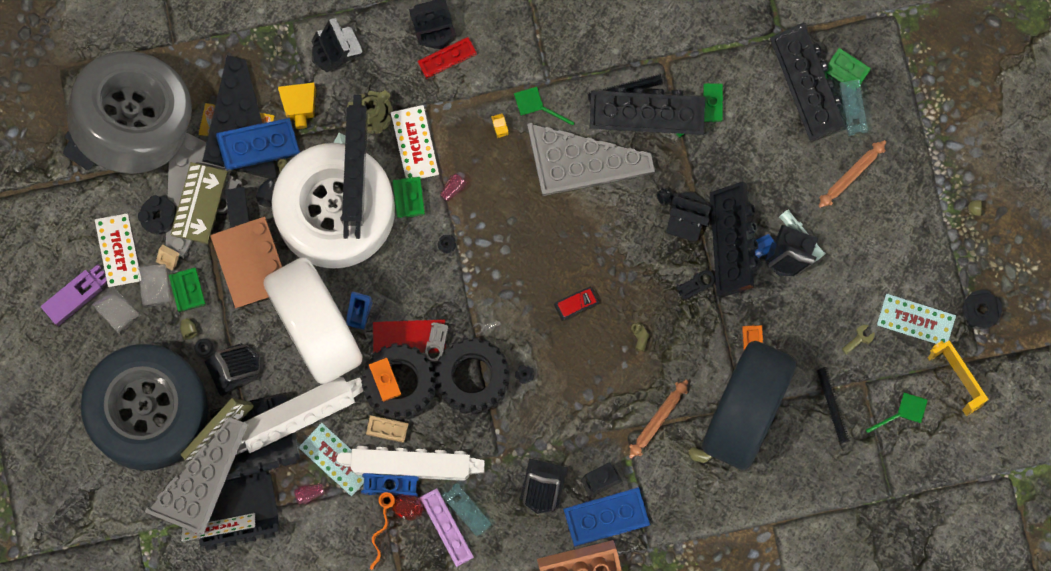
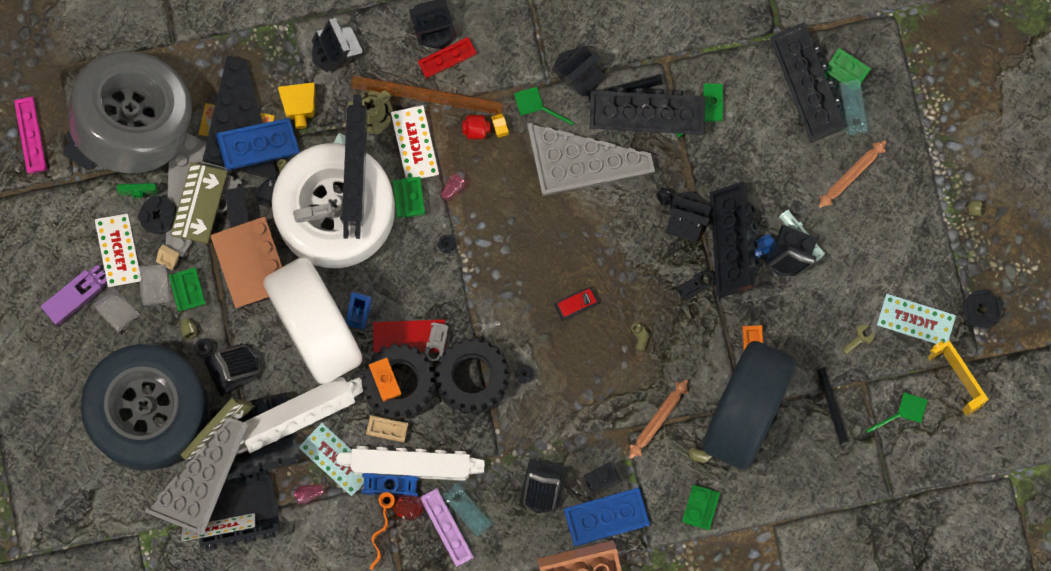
none -> dark pink tile [14,97,47,174]
none -> green plate [117,183,158,198]
none -> light grey piece [293,203,334,223]
none -> clear orange tile [351,76,502,115]
none -> red head [462,115,490,140]
none -> black piece [551,45,604,96]
none -> green plate [682,485,720,531]

